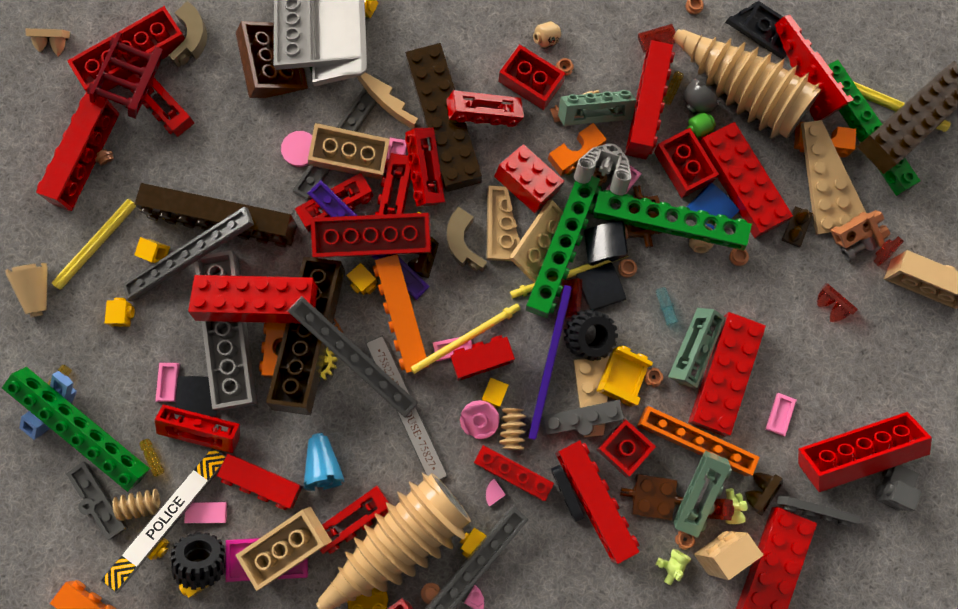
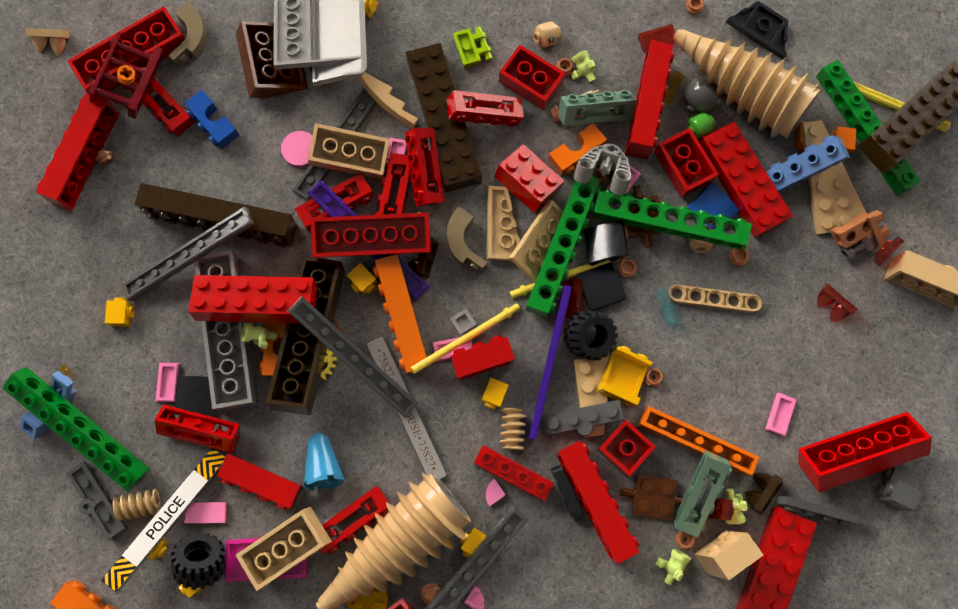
tan cone [5,263,48,317] -> none
light yellow axle [52,199,136,289] -> none
yellow brick [134,237,170,263] -> none
clear yellow axle [139,439,164,477] -> none
bright pink tile [460,400,500,439] -> none
sand green brick [668,308,726,388] -> none
red brick [688,312,766,437] -> none
red wing [775,15,854,121] -> none
dark brown tile [782,206,813,248] -> none
none -> orange bush [117,65,135,85]
none -> blue arch [185,90,240,149]
none -> yellowish green piece [241,322,277,349]
none -> light grey tile [450,309,477,336]
none -> lime plate [453,26,493,68]
none -> yellowish green piece [571,50,596,83]
none -> tan beam [668,285,762,313]
none -> medium blue brick [766,135,850,192]

